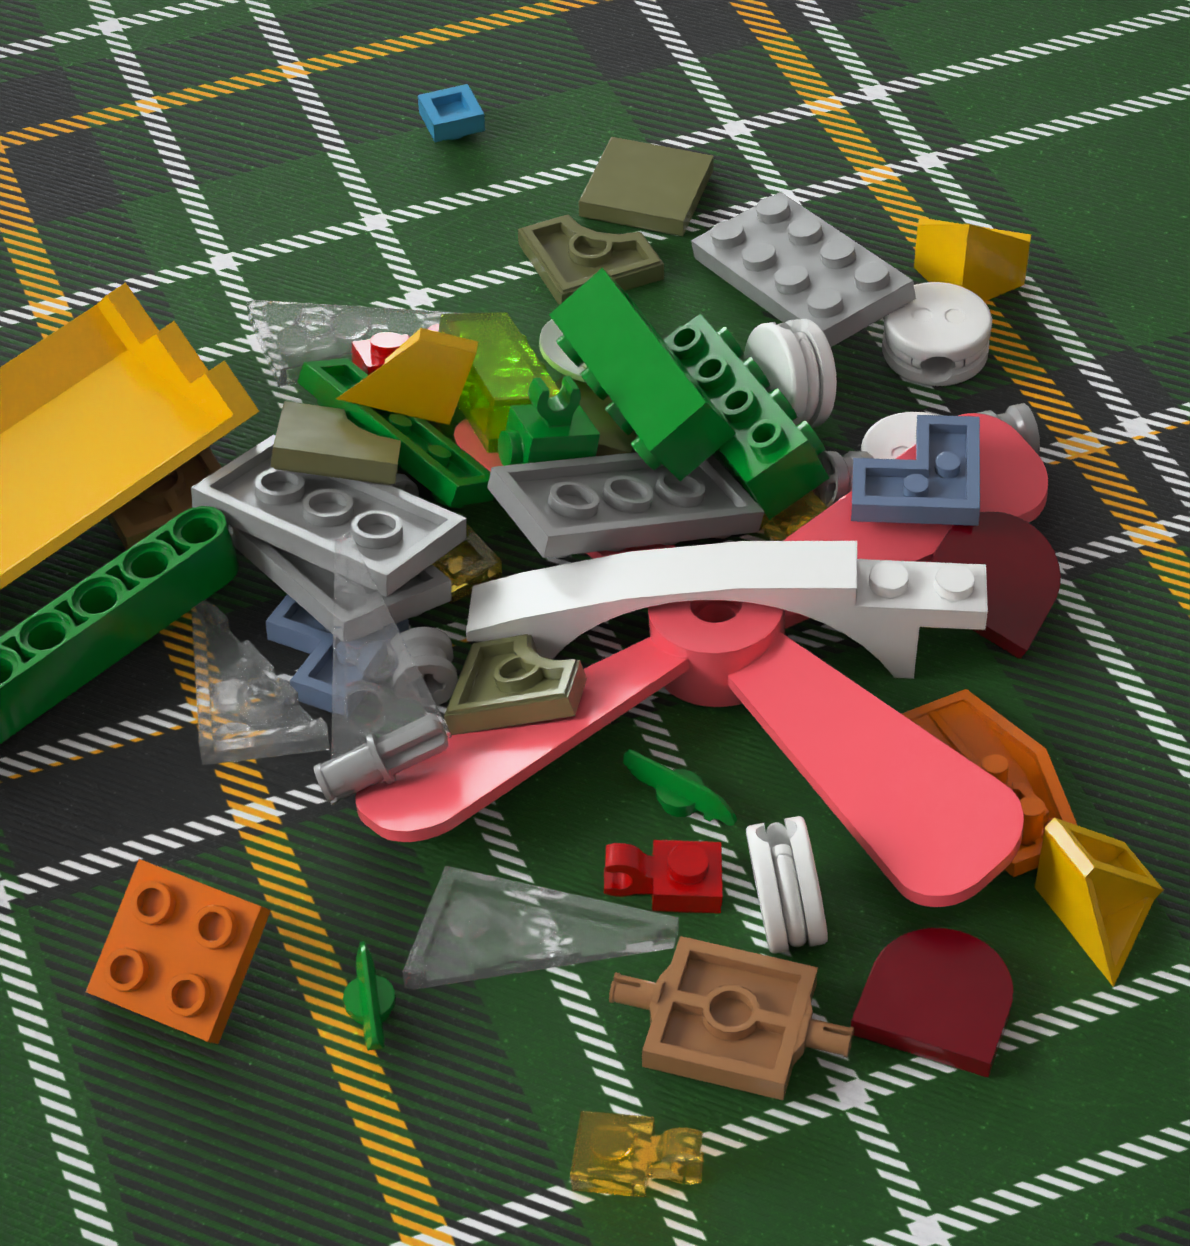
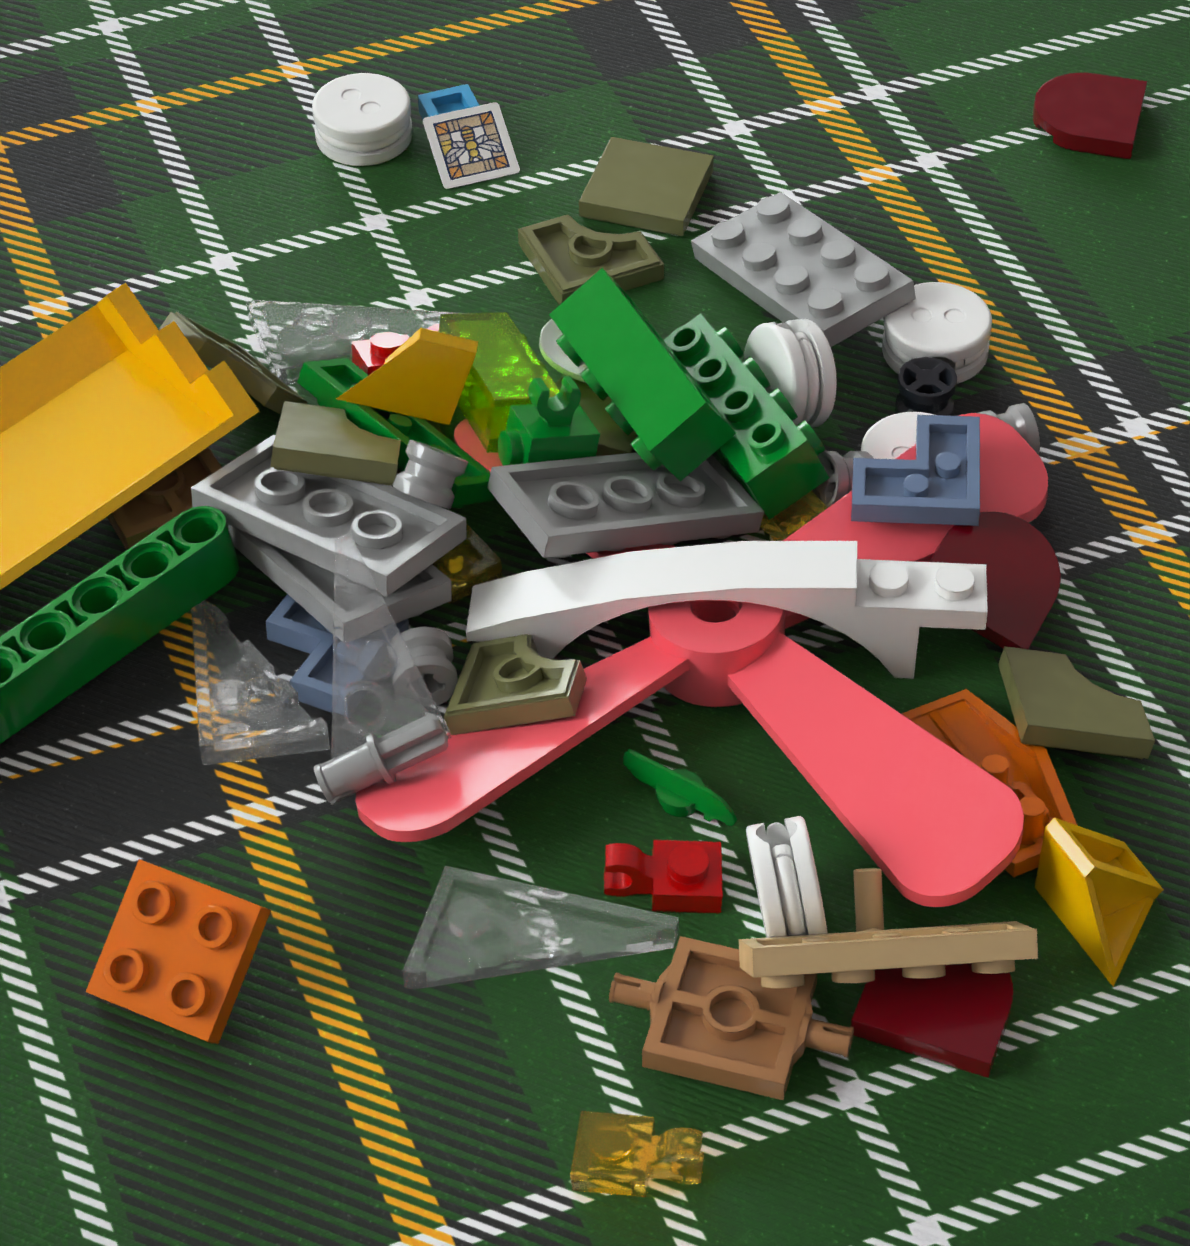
green piece [343,941,396,1051] -> none
yellow slope [914,217,1031,302] -> none
none -> olive tile [160,311,308,415]
none -> white head [312,73,413,166]
none -> light grey wheel [392,439,468,509]
none -> sticker [423,102,520,189]
none -> tan plate [738,868,1038,988]
none -> black wheel [895,357,957,416]
none -> olive tile [998,646,1155,759]
none -> dark red tile [1032,73,1147,159]

